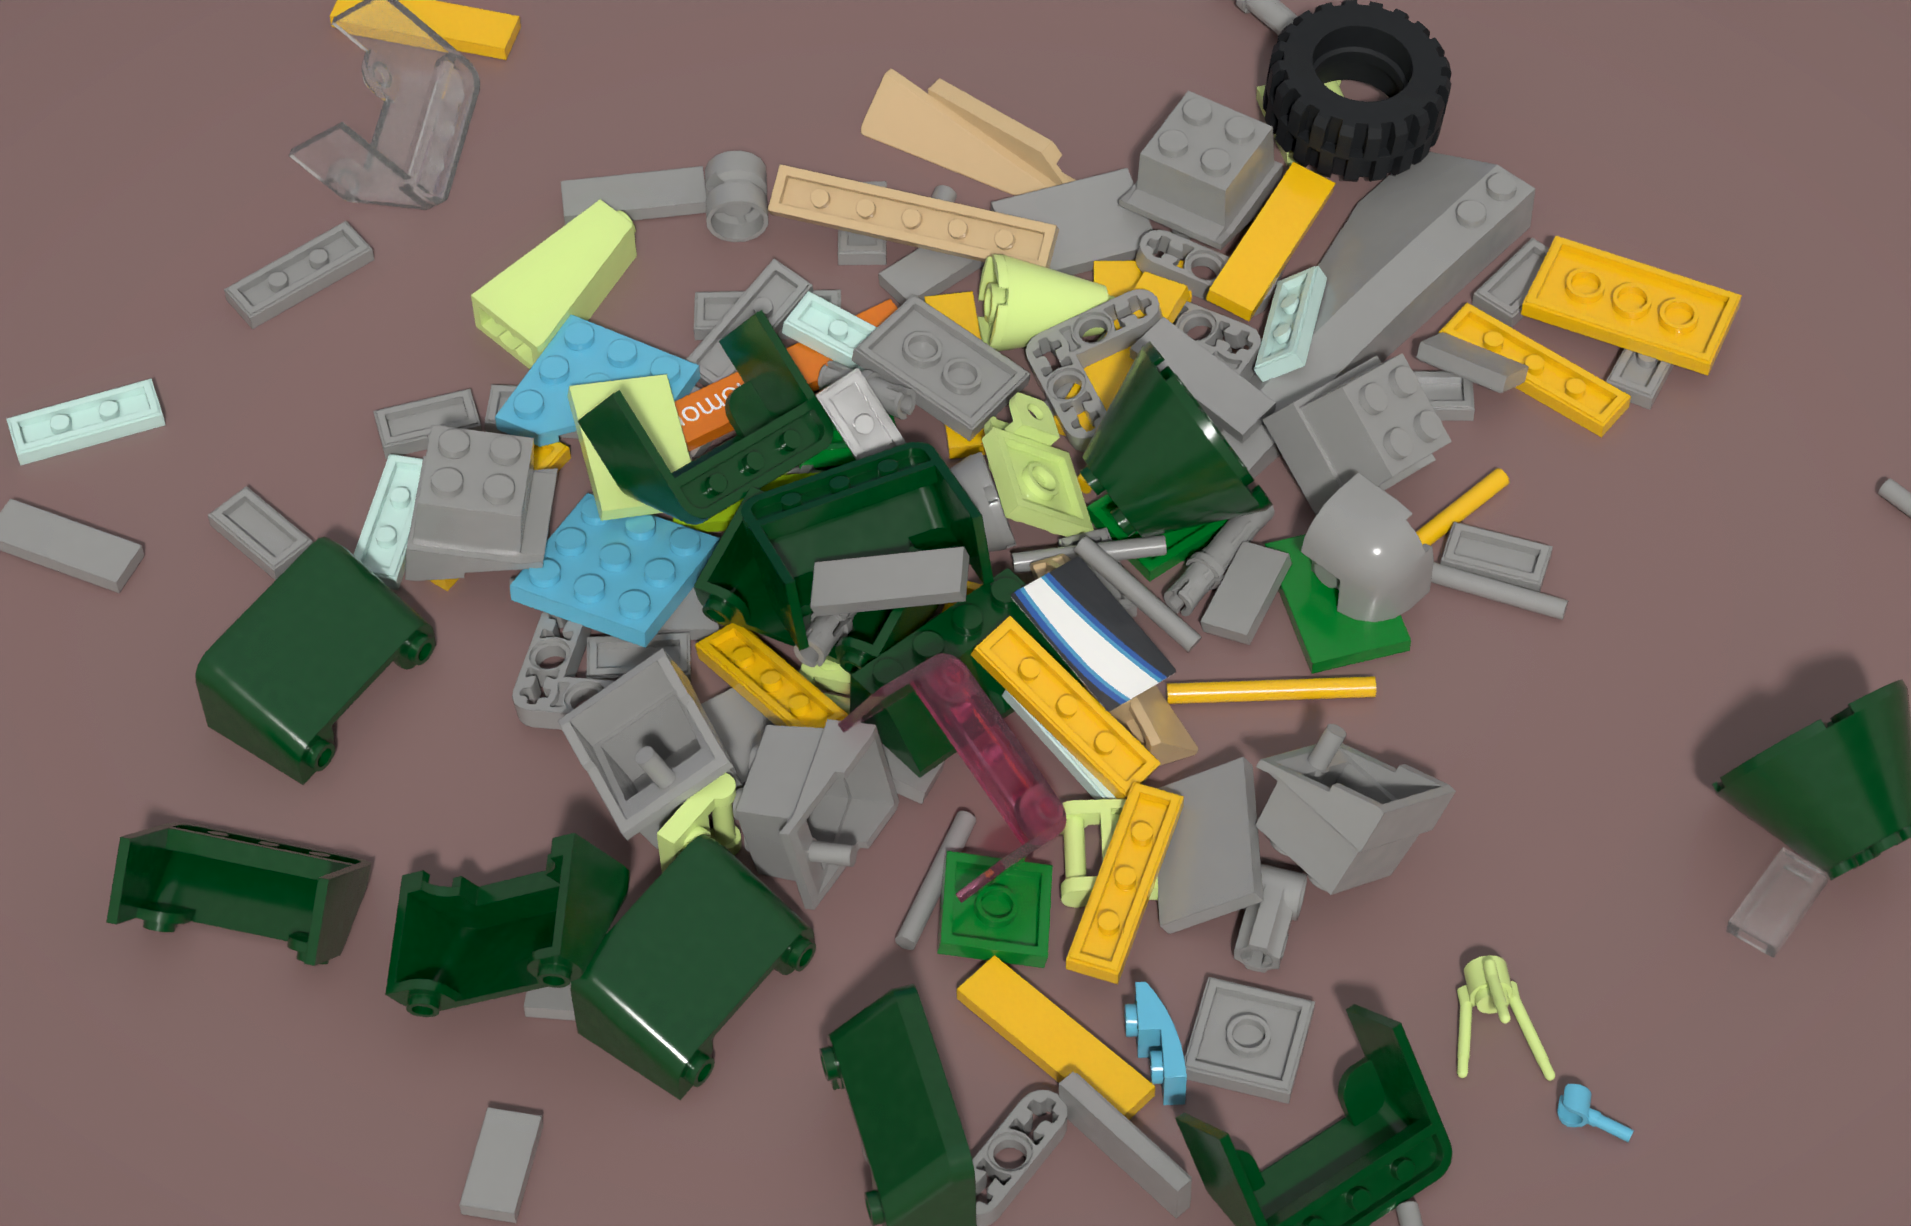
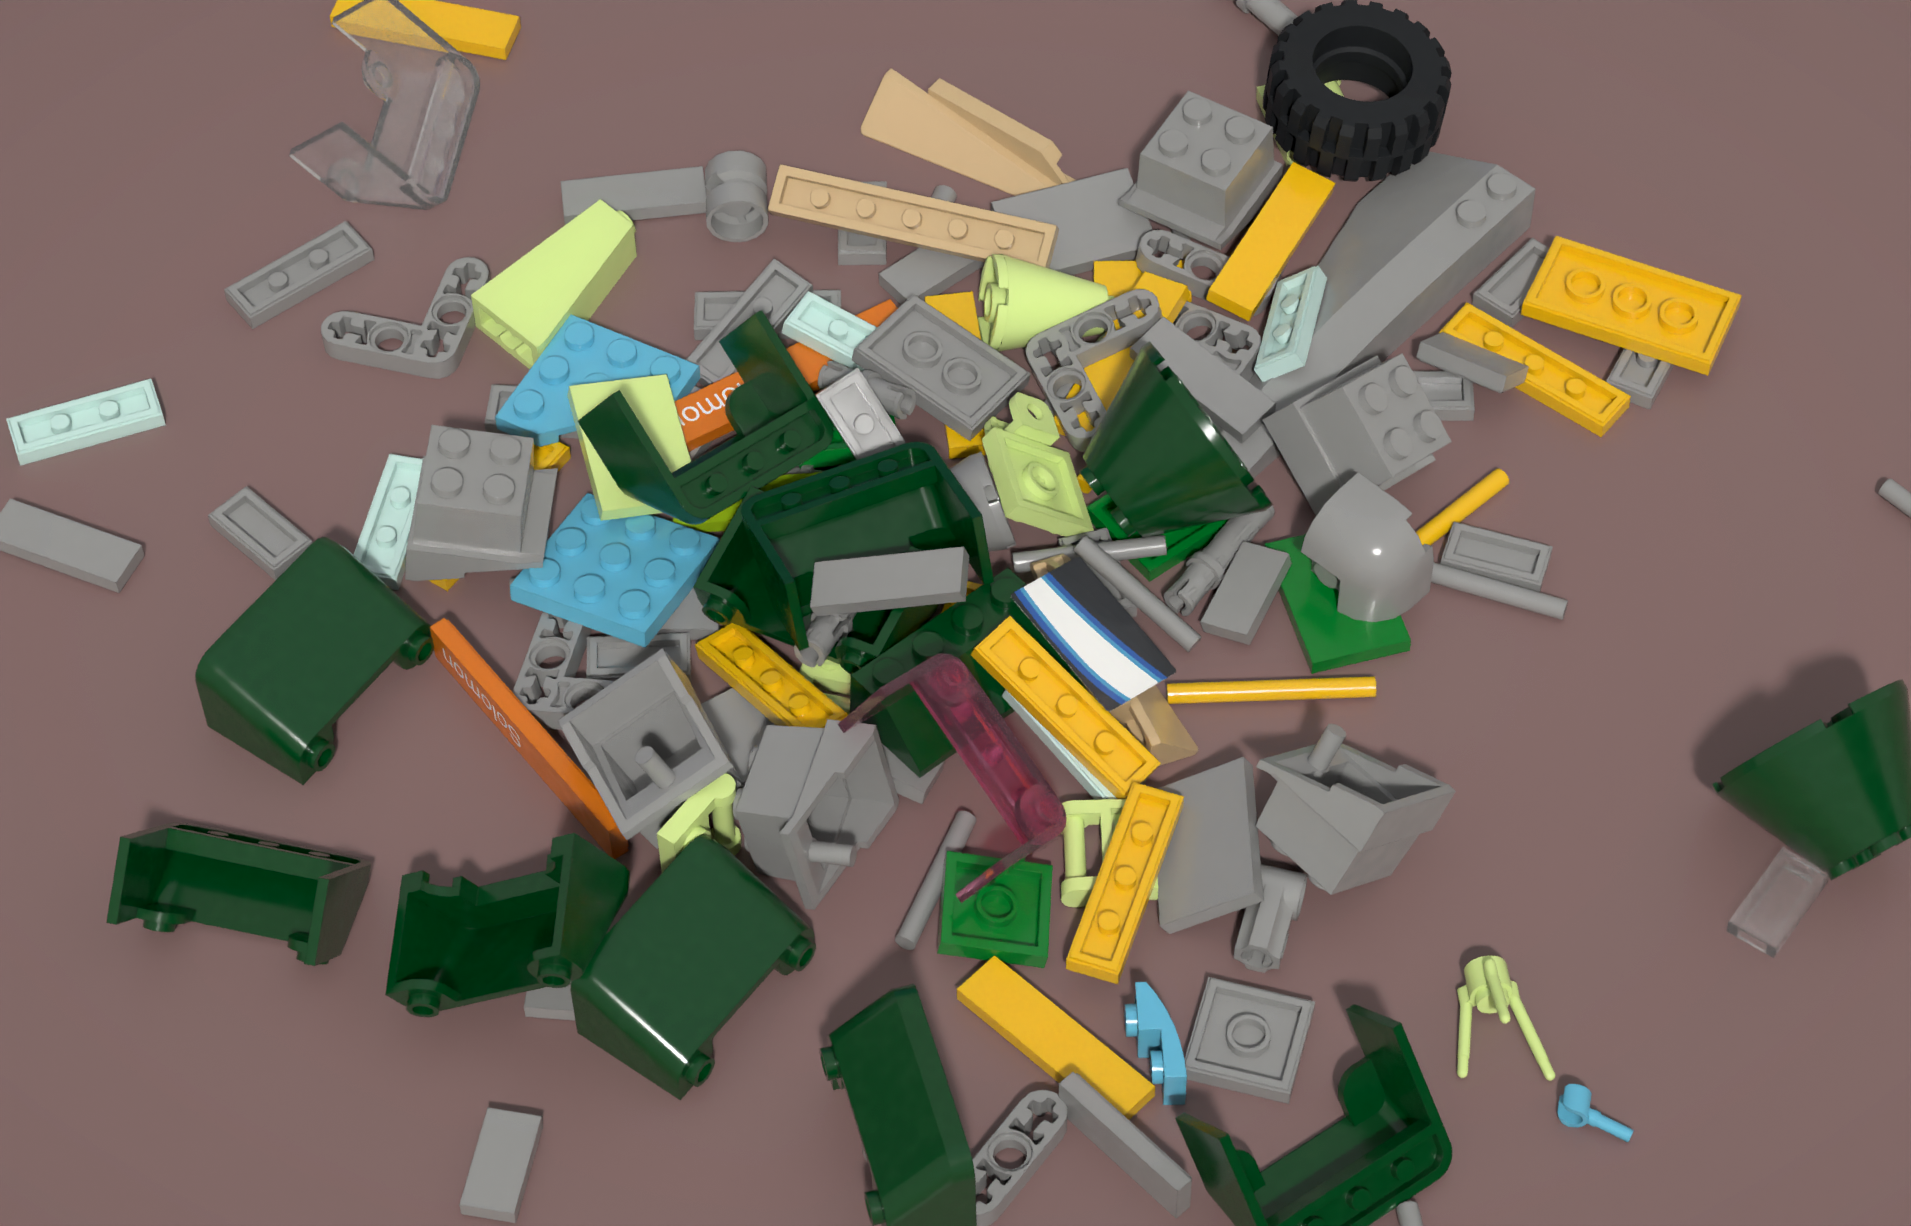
light grey tile [373,389,482,459] -> none
none -> light grey beam [321,257,490,379]
none -> orange tile [430,618,629,859]

